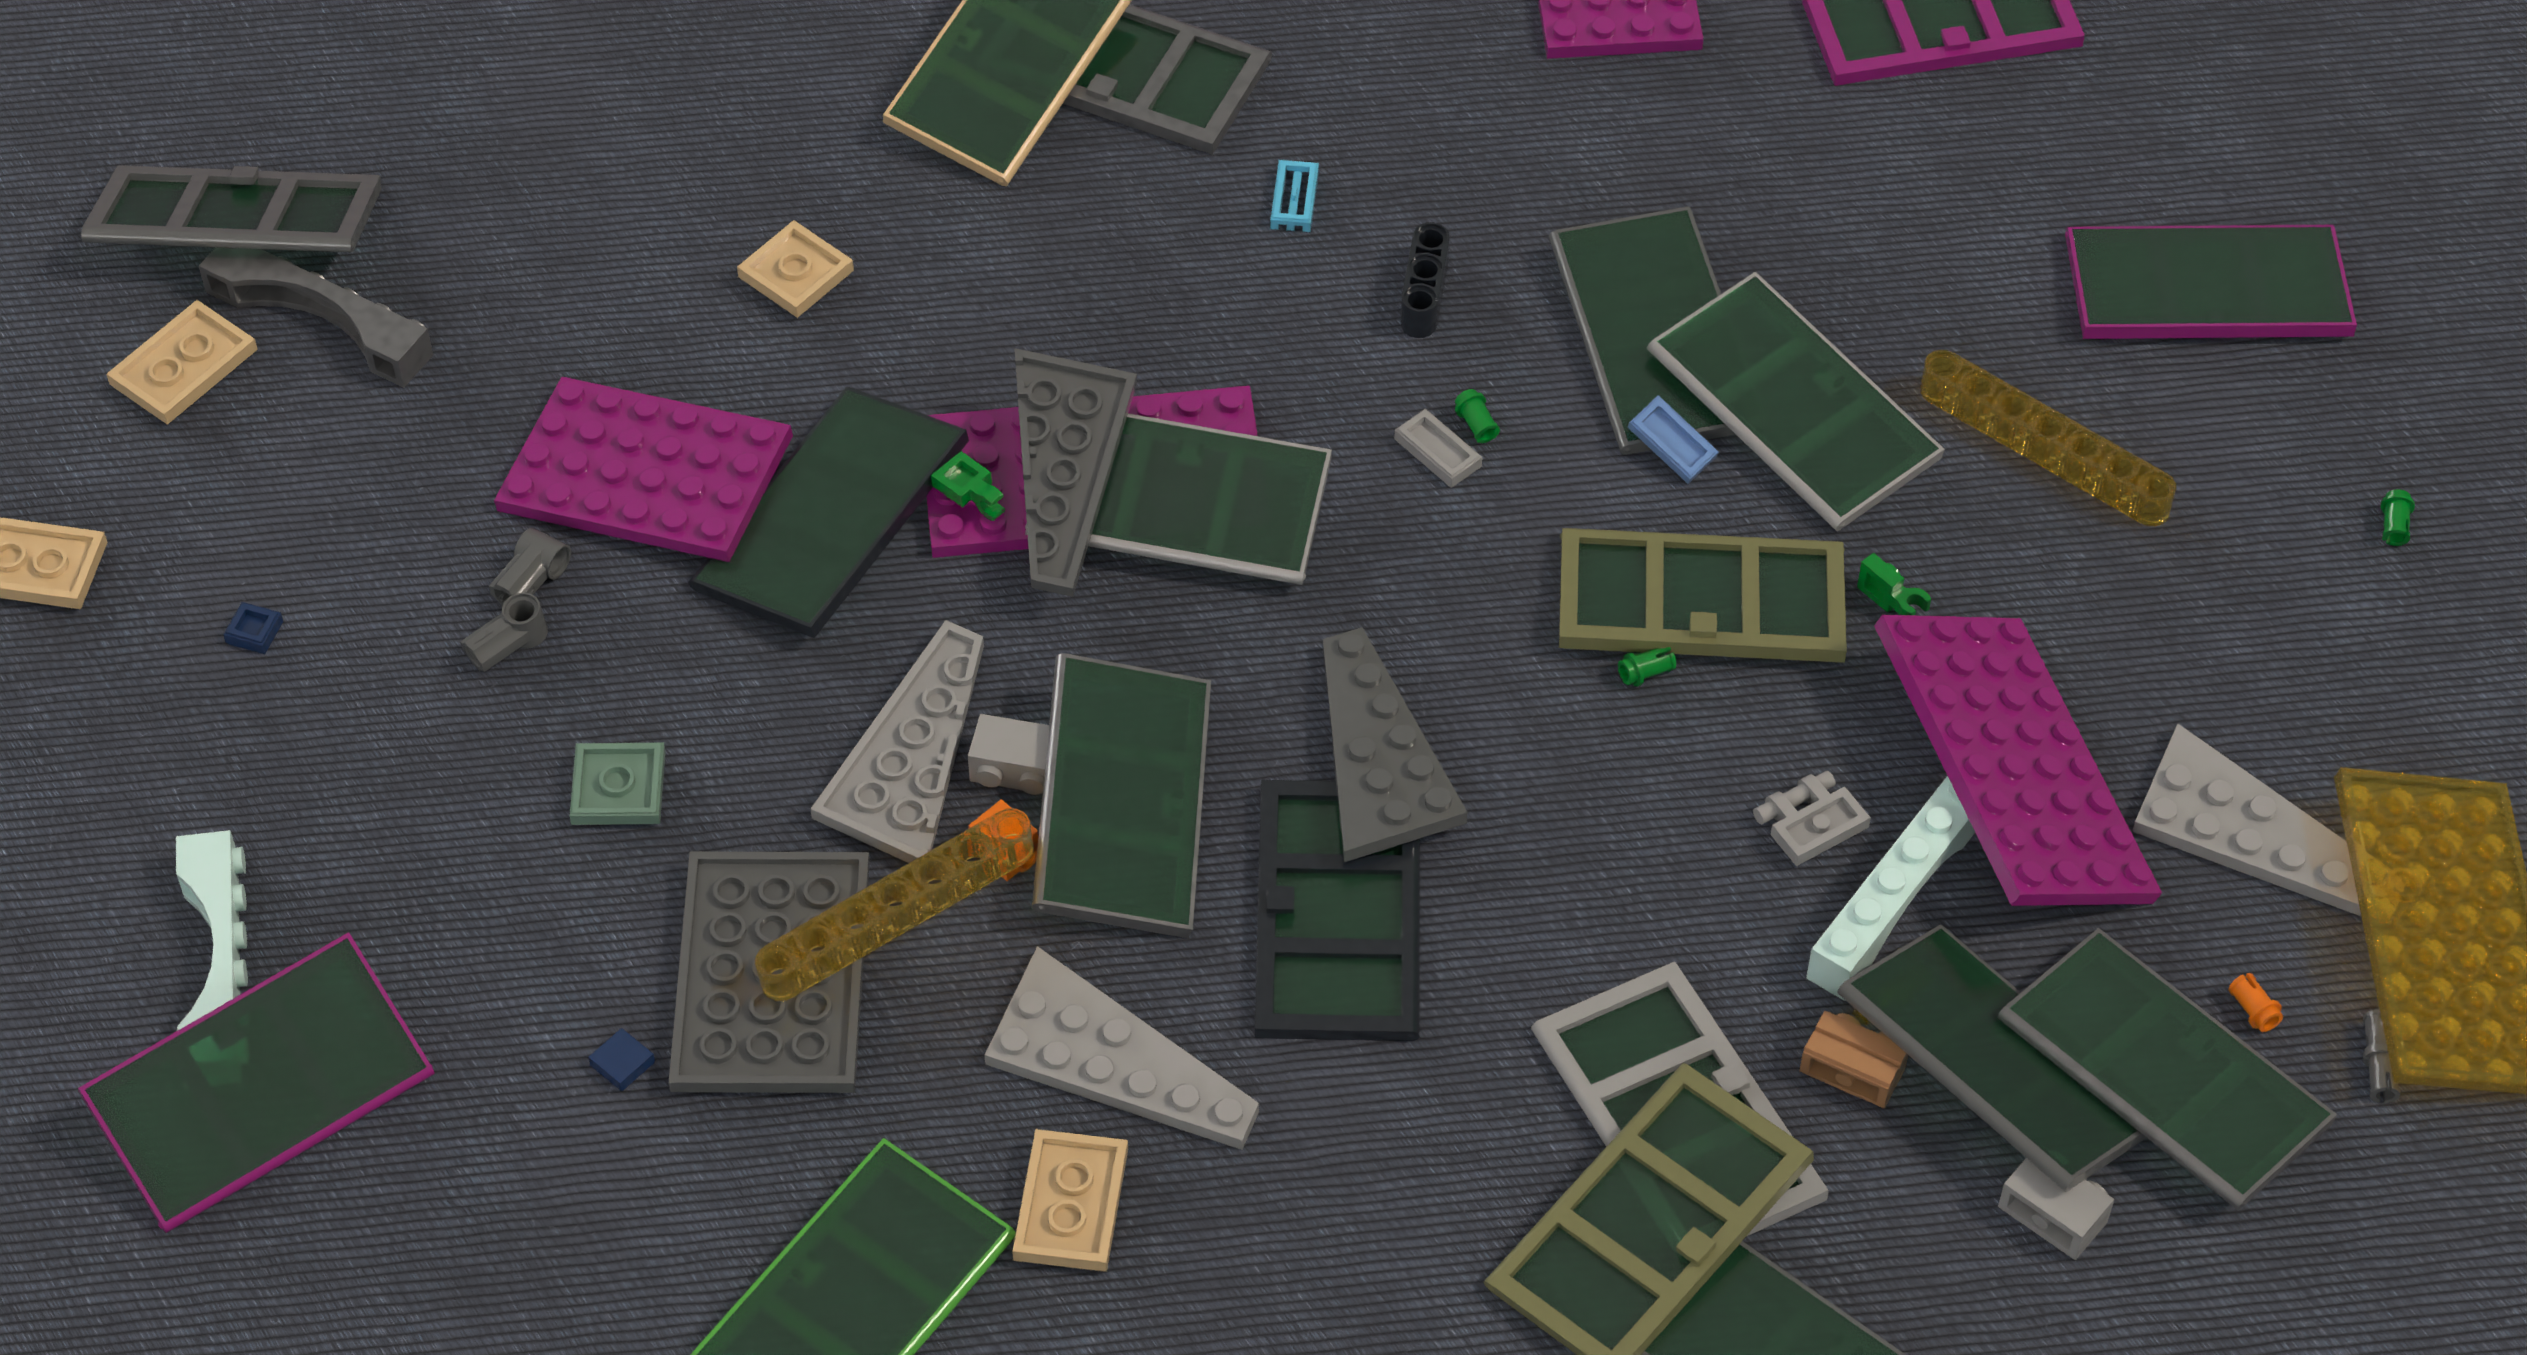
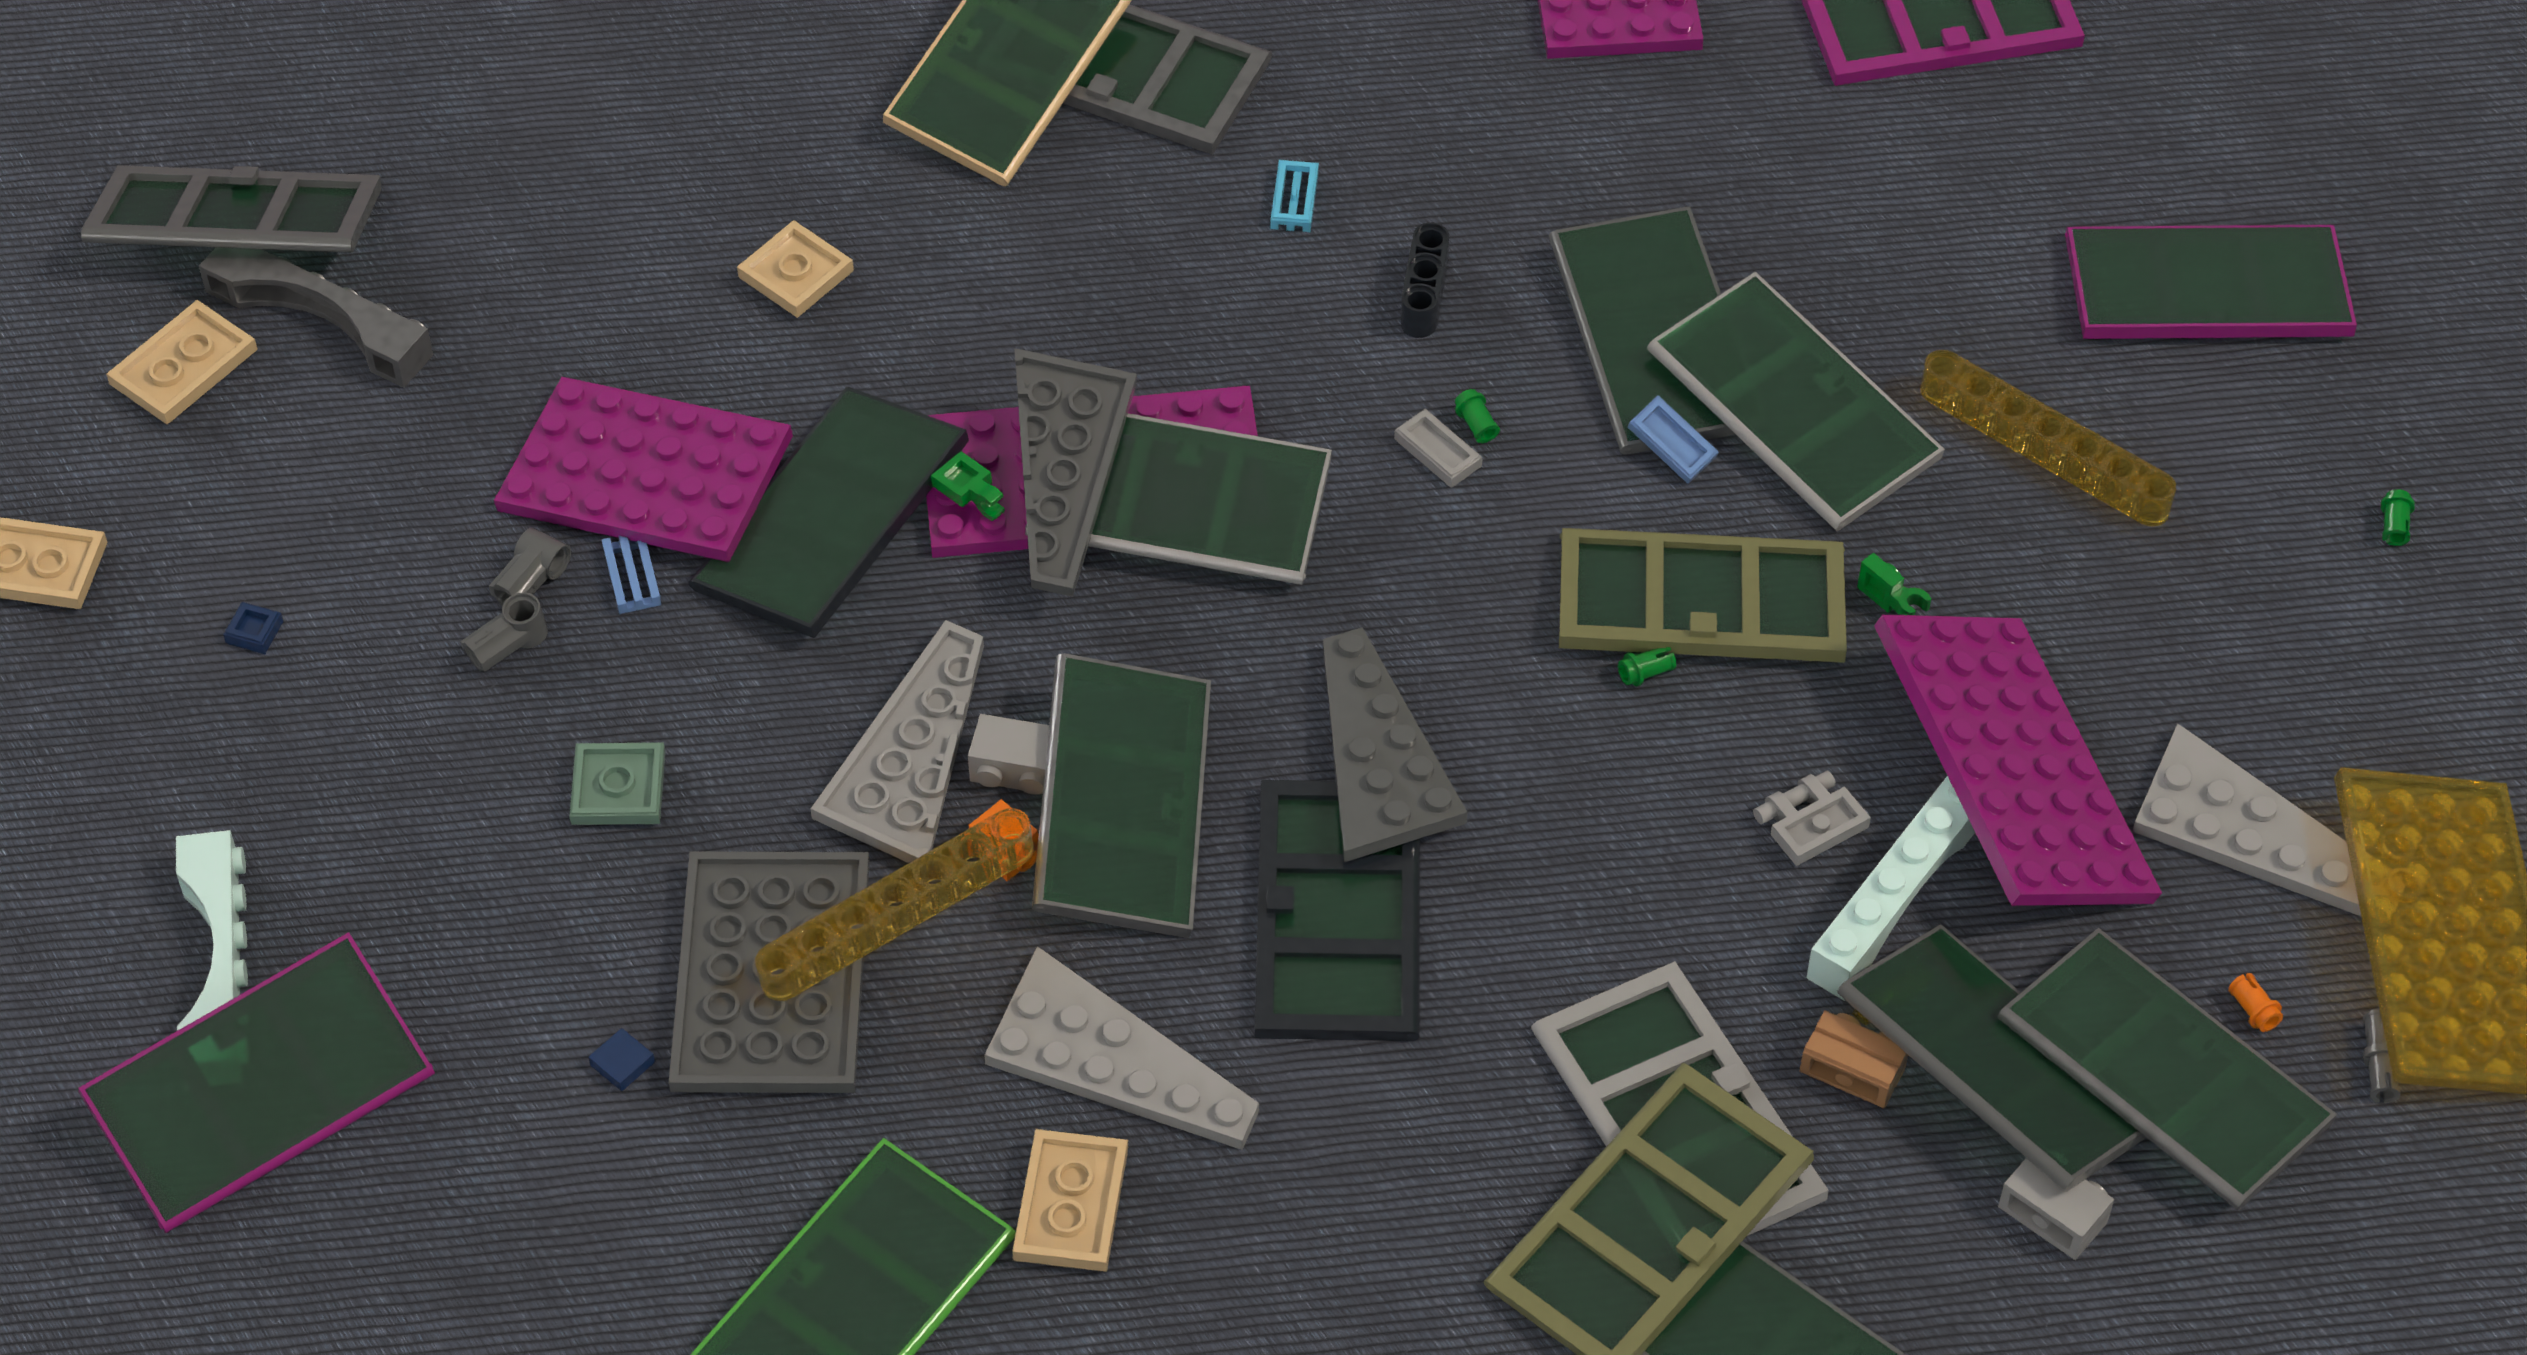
none -> medium blue tile [602,536,661,614]

